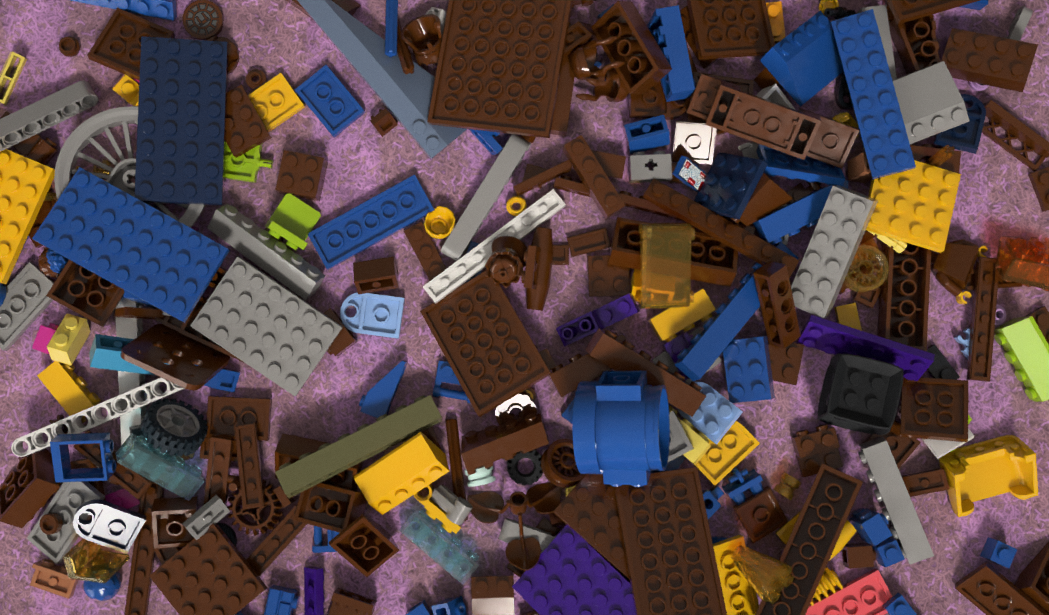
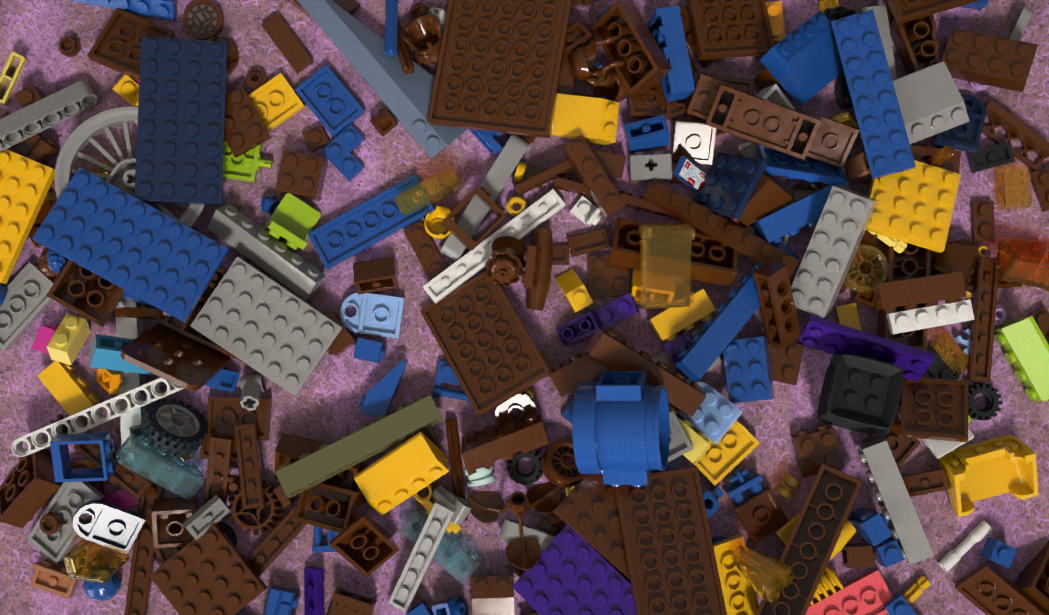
none -> reddish brown brick [14,83,46,108]
none -> light orange plate [96,368,122,395]
none -> light grey piece [240,374,266,411]
none -> reddish brown tile [261,13,314,74]
none -> blue plate [261,195,280,215]
none -> reddish brown plate [302,125,330,153]
none -> blue plate [321,124,365,181]
none -> blue brick [353,338,387,363]
none -> light grey plate [388,499,456,613]
none -> clear yellow slope [394,167,462,216]
none -> reddish brown tile [409,2,429,20]
none -> reddish brown window [441,186,507,251]
none -> yellow tile [514,162,527,183]
none -> yellow slope [551,94,619,146]
none -> yellow slope [555,268,594,314]
none -> white bracket [569,196,602,227]
none -> reddish brown brick [872,271,966,313]
none -> white plate [886,299,975,335]
none -> yellow axle [902,576,930,604]
none -> clear yellow plate [931,331,969,377]
none -> white piece [938,521,992,572]
none -> black plate [967,142,1015,173]
none -> black tyre [968,383,1002,420]
none -> reddish brown plate [971,201,995,242]
none -> clear yellow brick [995,166,1032,211]

